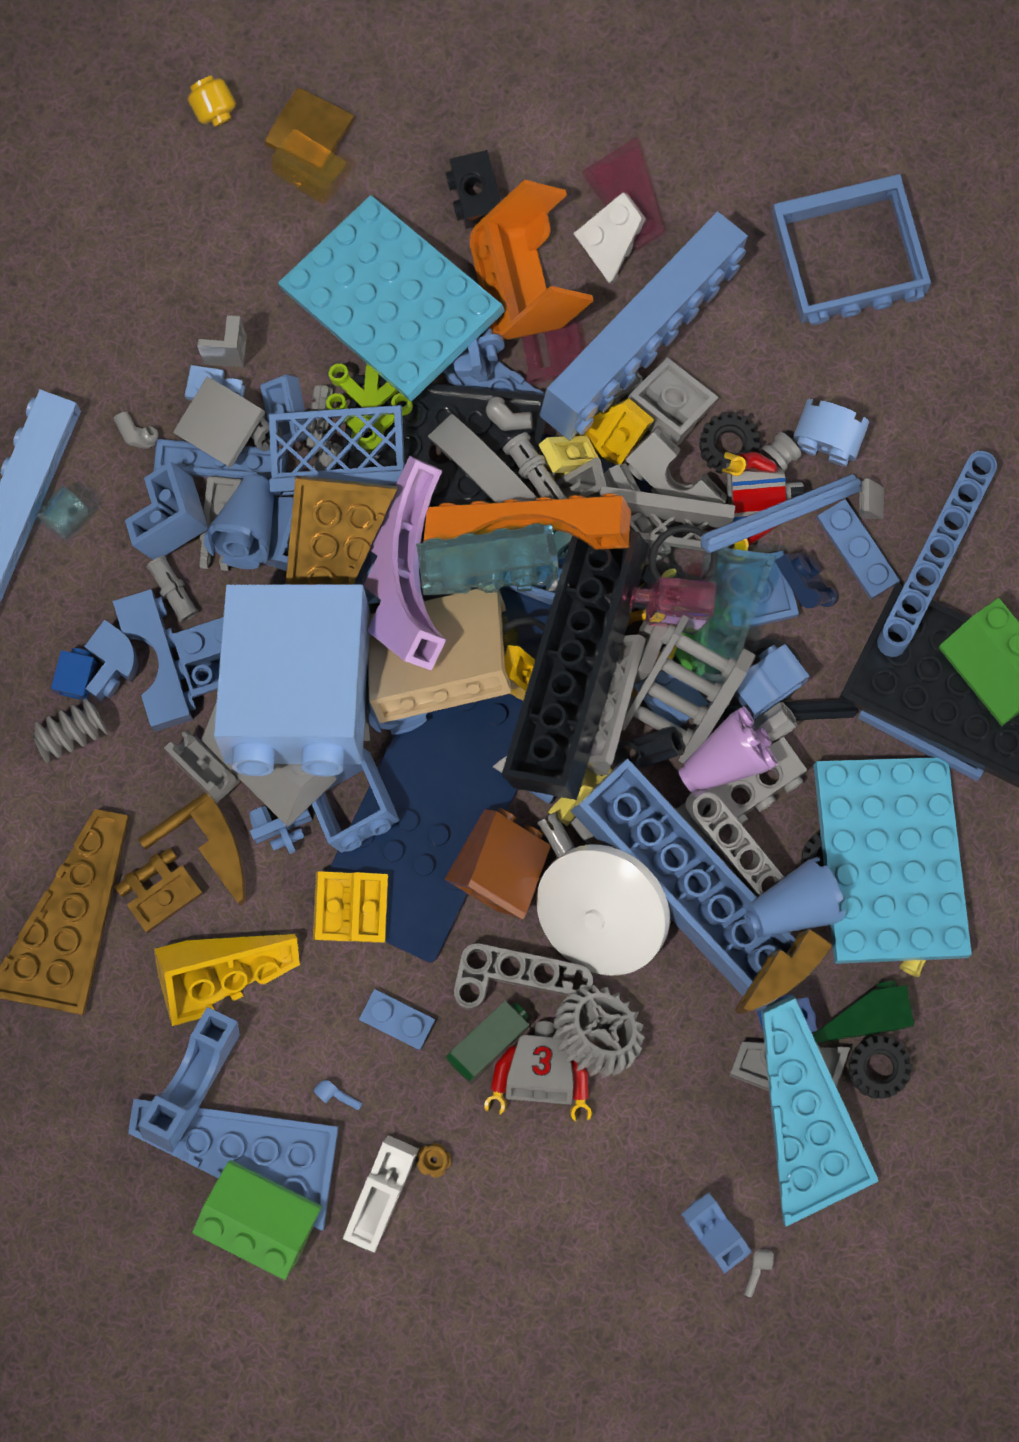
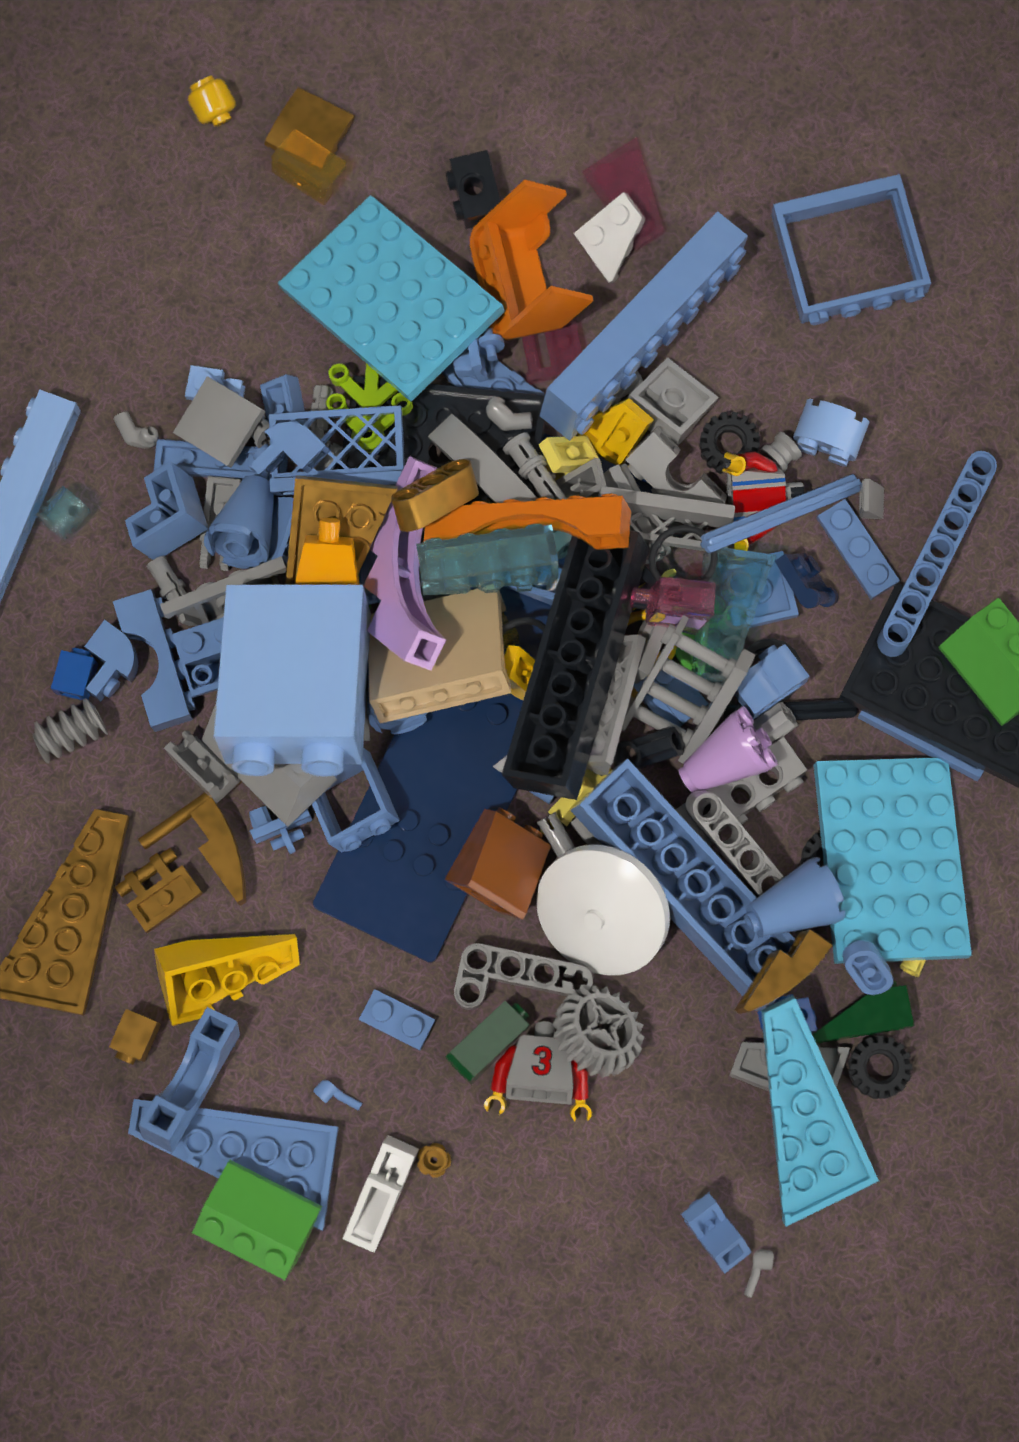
light grey panel [197,315,247,367] -> none
yellow slope [313,871,388,943] -> none
none -> pearl gold brick [109,1009,161,1065]
none -> light grey wing [160,556,287,626]
none -> medium blue brick [250,422,331,479]
none -> light orange torso [295,518,360,585]
none -> pearl gold beam [391,459,479,532]
none -> medium blue plate [842,941,893,995]

